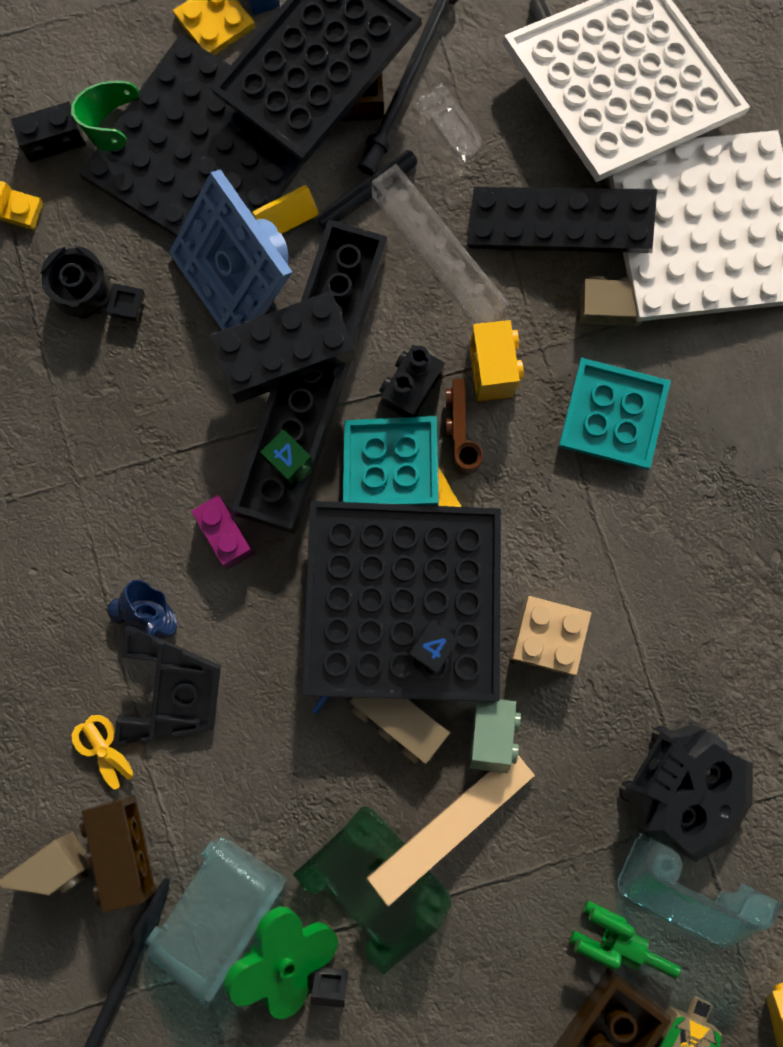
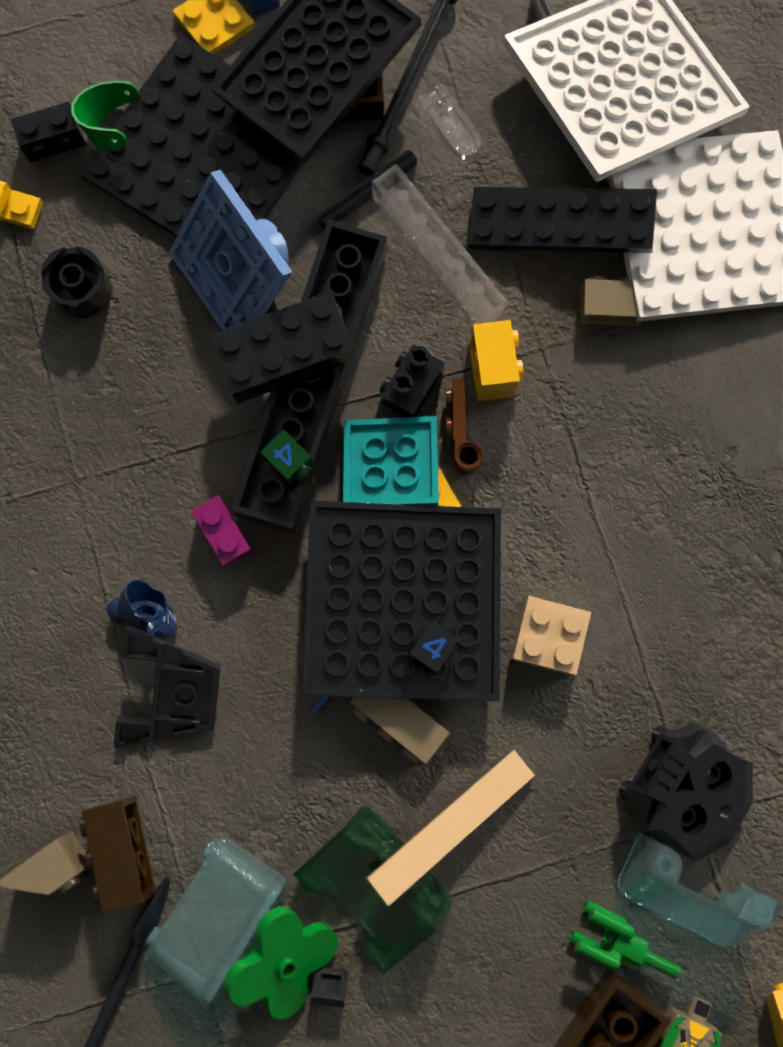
yellow piece [72,715,134,789] -> none
black plate [106,283,145,322] -> none
yellow tile [252,185,319,234] -> none
sand green brick [469,699,521,773] -> none
teal plate [558,358,671,471] -> none

